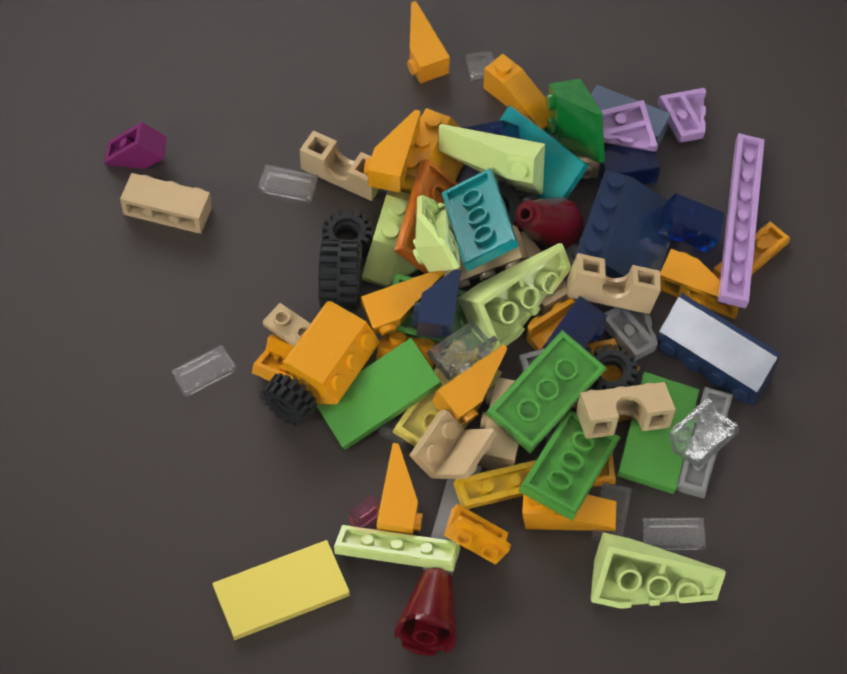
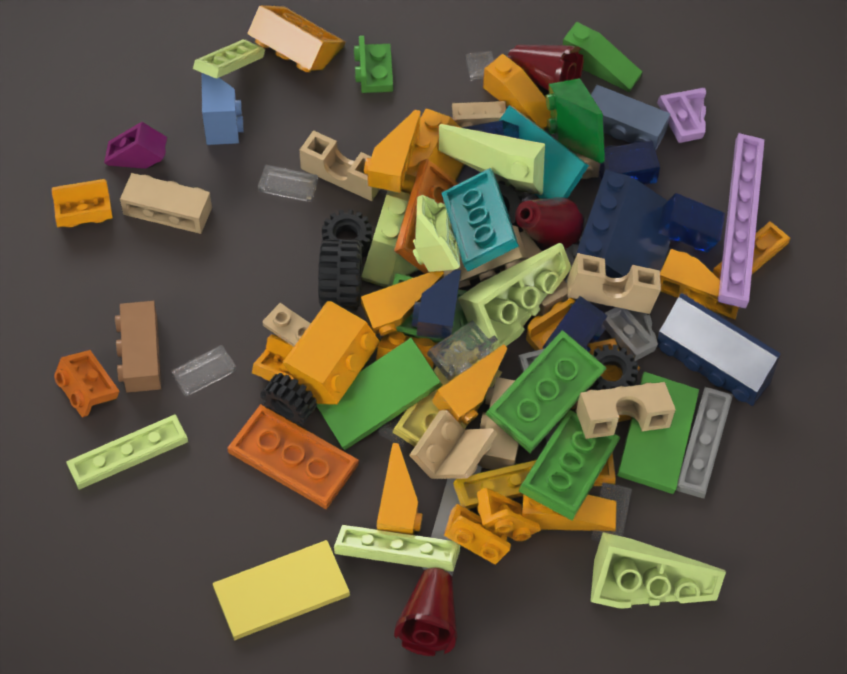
clear pink tile [349,494,380,528] -> none
light orange slope [407,1,450,84] -> none
lavender wing [601,100,658,151] -> none
clear tile [642,518,706,550] -> none
clear bracket [669,398,739,468] -> none
none -> light orange bracket [51,179,113,228]
none -> orange bracket [54,350,120,417]
none -> yellowish green tile [66,414,188,490]
none -> medium nougat brick [115,301,161,393]
none -> yellowish green tile [193,39,265,79]
none -> medium blue slope [202,73,244,145]
none -> orange tile [227,404,359,510]
none -> slope [247,5,346,73]
none -> bright green bracket [354,36,393,93]
none -> tan bracket [452,101,506,133]
none -> light orange bracket [477,488,541,541]
none -> dark red cone [508,45,584,91]
none -> bright green slope [563,22,642,92]

